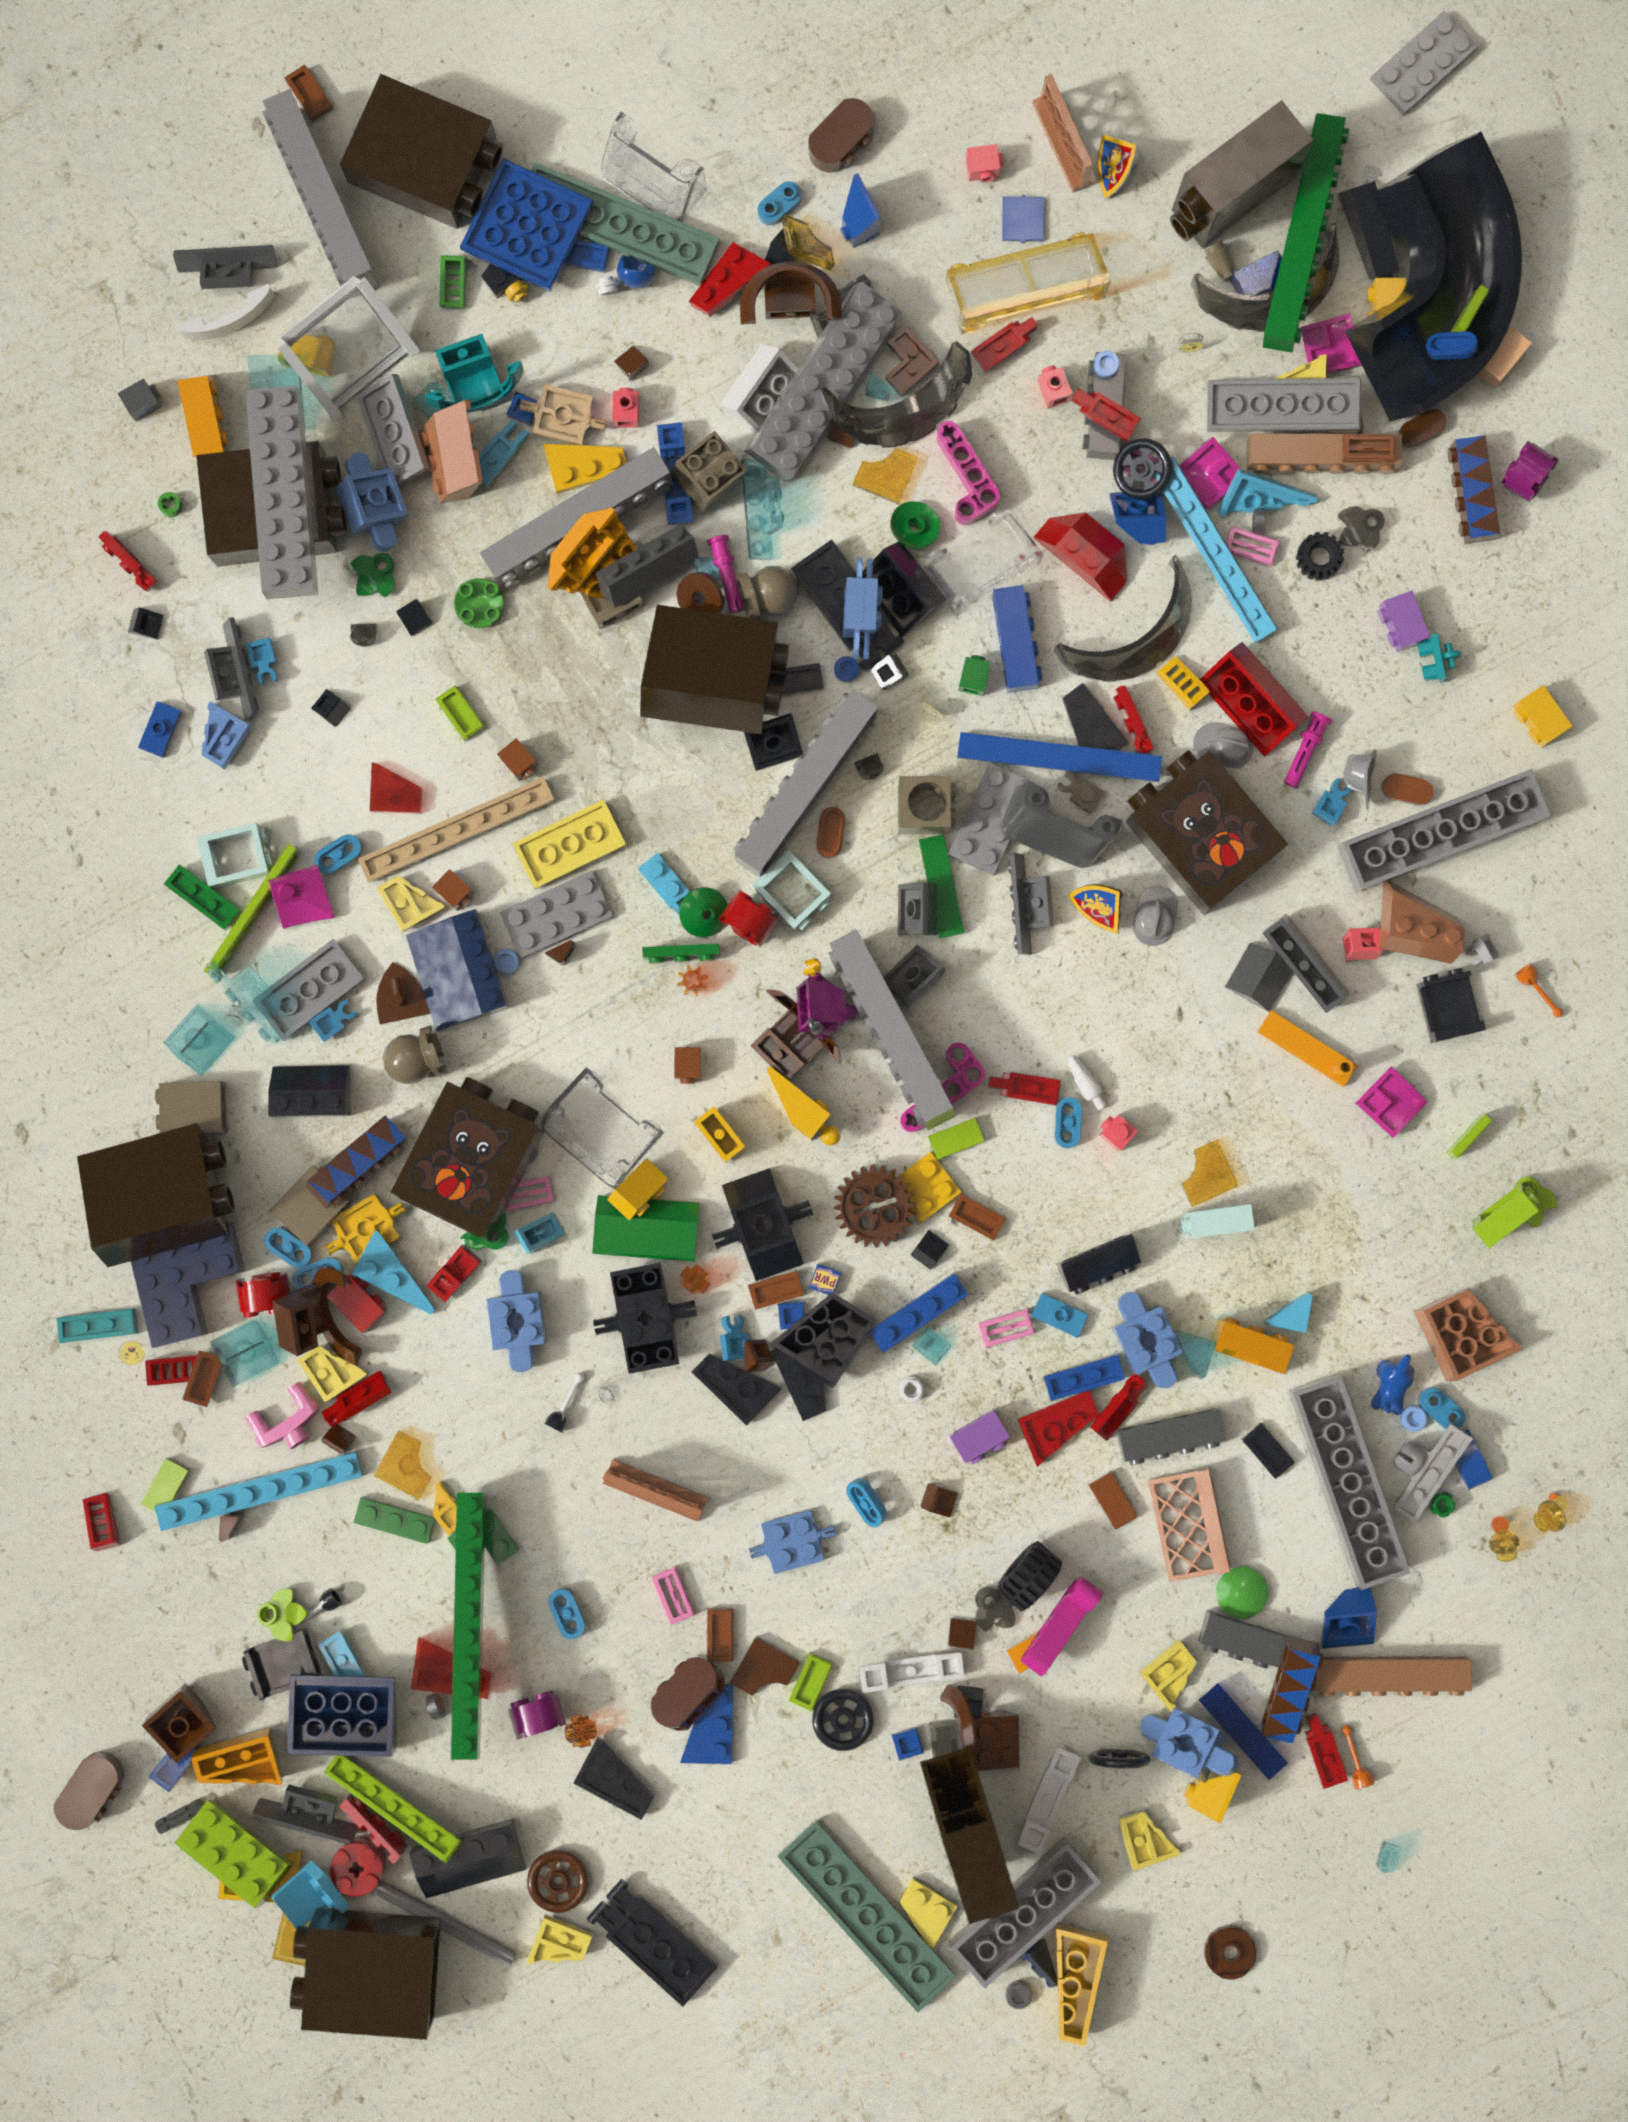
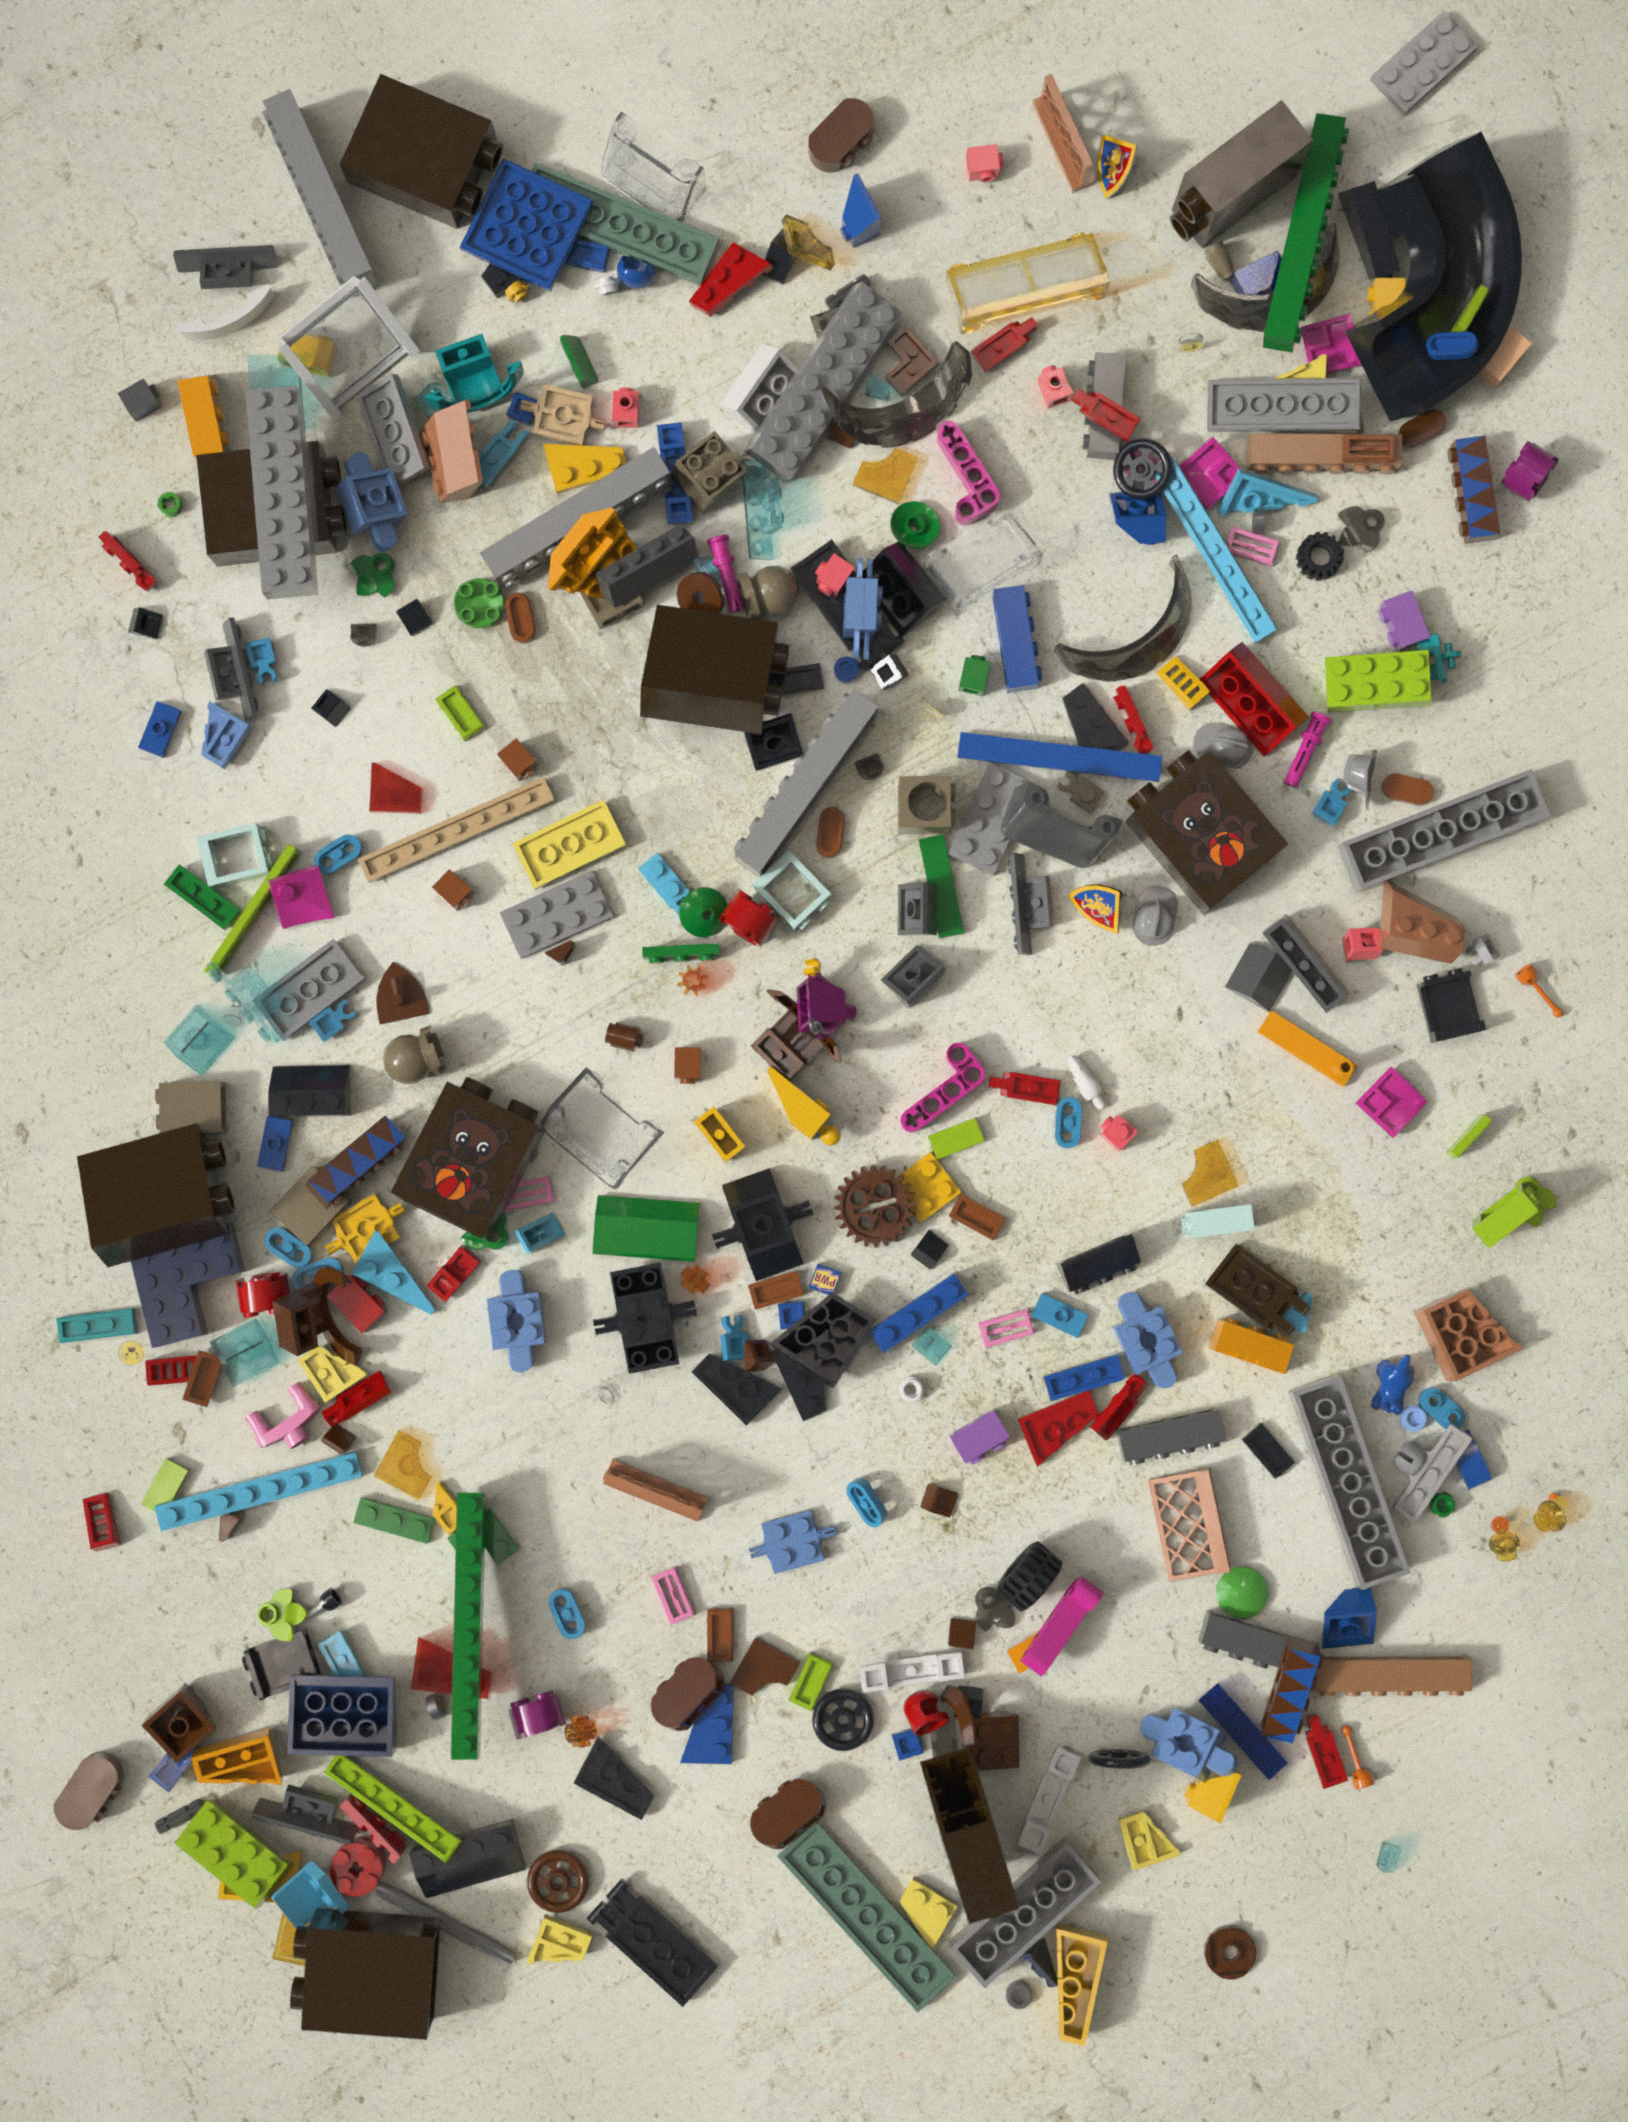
dark orange tile [284,65,333,122] -> none
light yellow wing [376,875,445,933] -> none
slope [406,909,509,1032] -> none
bright green slope [439,255,467,308] -> none
light blue tile [494,949,520,975] -> none
hinge [544,1373,584,1433] -> none
yellow brick [607,1158,669,1221] -> none
reddish brown slope [614,346,649,381] -> none
reddish brown piece [740,262,842,325] -> none
dark azure plate [758,181,801,225] -> none
light grey brick [828,929,955,1131] -> none
piece [1002,194,1044,244] -> none
red wedge [1033,512,1127,602] -> none
dark orange tile [1088,1471,1137,1530] -> none
light blue tile [1094,351,1120,378] -> none
light yellow wing [1139,1640,1197,1712] -> none
clear light blue slope [1173,1330,1216,1380] -> none
yellow brick [1513,685,1572,747] -> none
none -> blue plate [257,1116,293,1171]
none -> dark orange tile [505,593,536,644]
none -> green slope [559,335,598,388]
none -> reddish brown brick [605,1022,644,1052]
none -> reddish brown brick [750,1779,826,1849]
none -> coral brick [815,553,855,597]
none -> red helmet [903,1690,950,1736]
none -> dark brown tile [1205,1244,1311,1337]
none -> lime brick [1325,650,1431,713]

